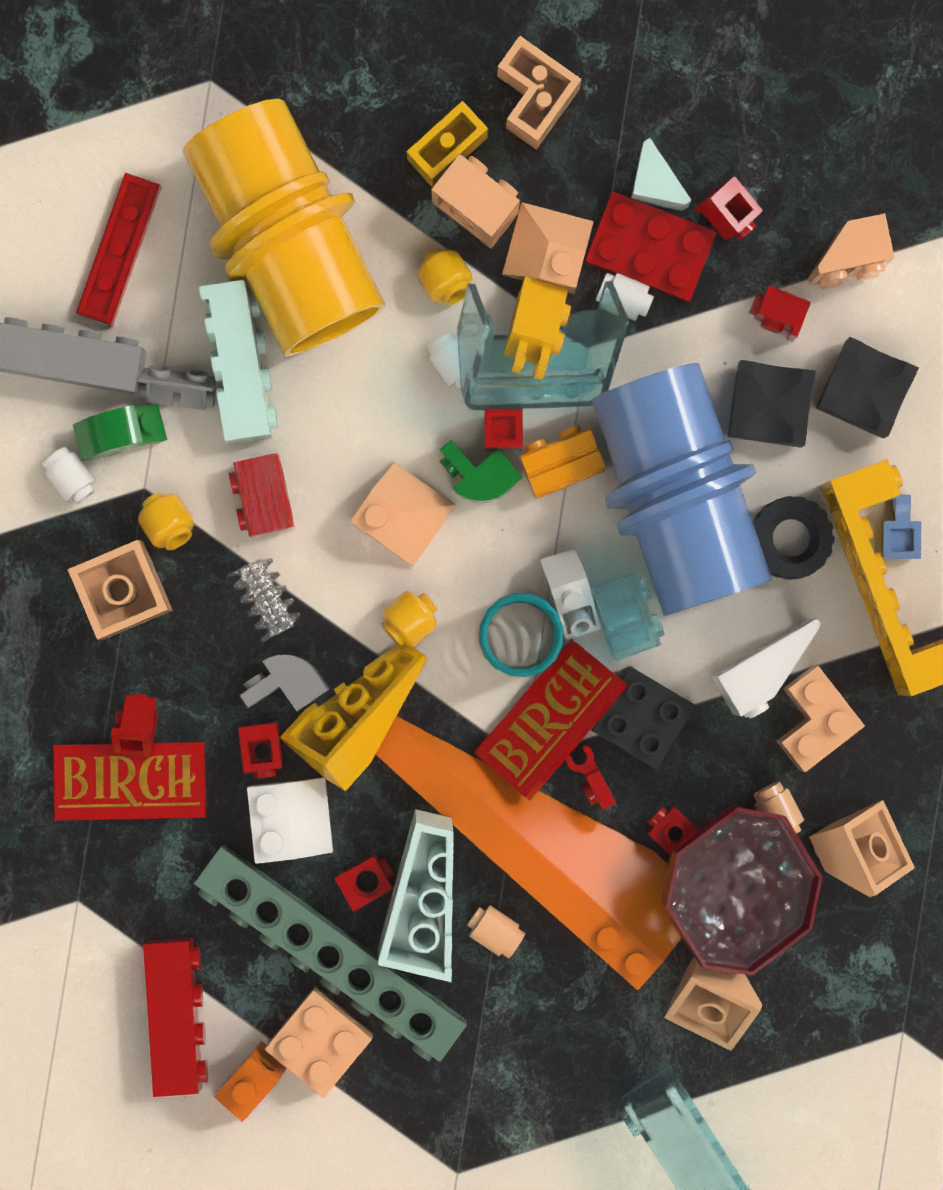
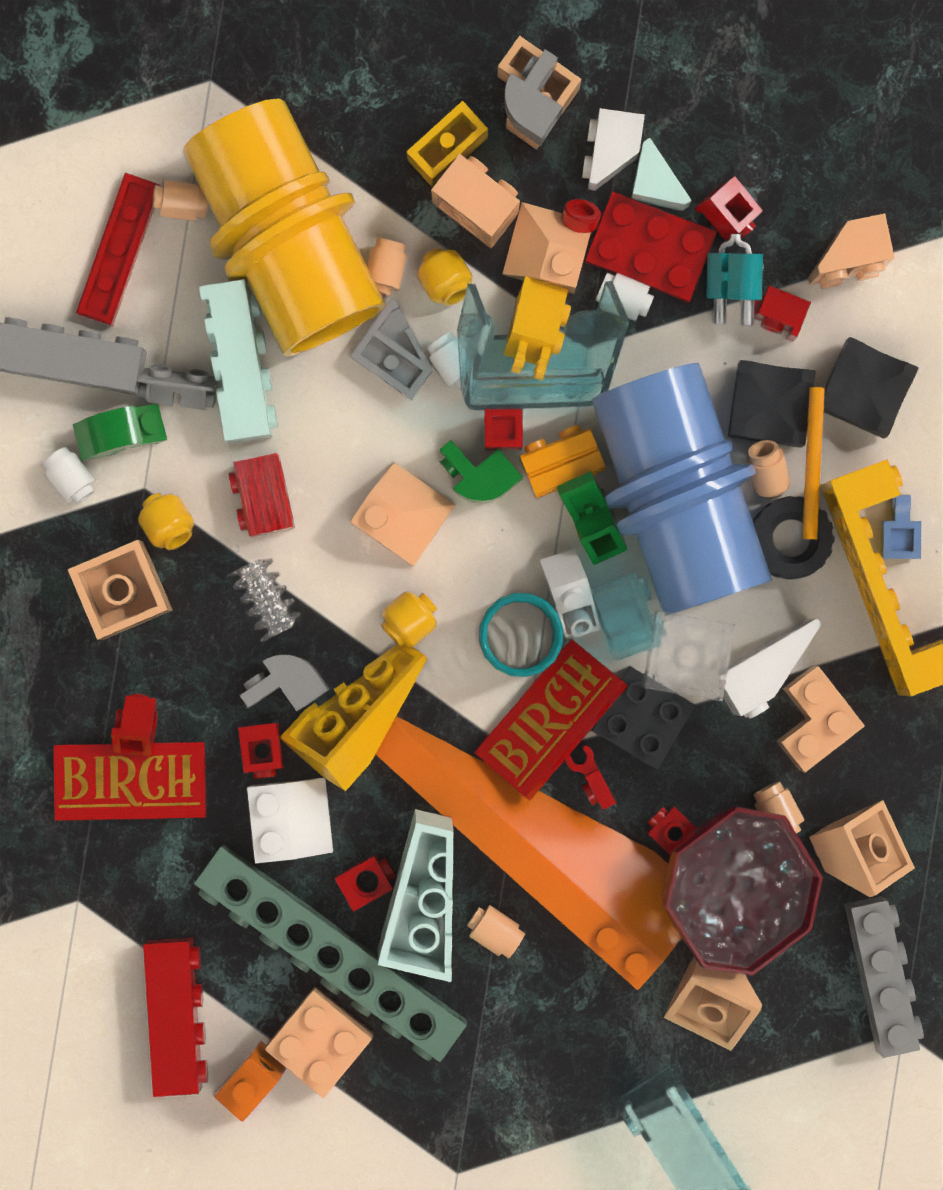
none -> light nougat brick [152,179,208,222]
none -> light grey wing [350,298,433,401]
none -> light nougat brick [367,238,407,296]
none -> light grey brick [504,49,563,146]
none -> green brick [557,471,628,565]
none -> red tile [561,199,601,233]
none -> white slope [582,108,645,191]
none -> clear brick [642,611,735,701]
none -> teal piece [706,234,764,326]
none -> light nougat brick [746,440,791,498]
none -> light orange bar [802,387,825,540]
none -> light grey brick [844,896,924,1058]

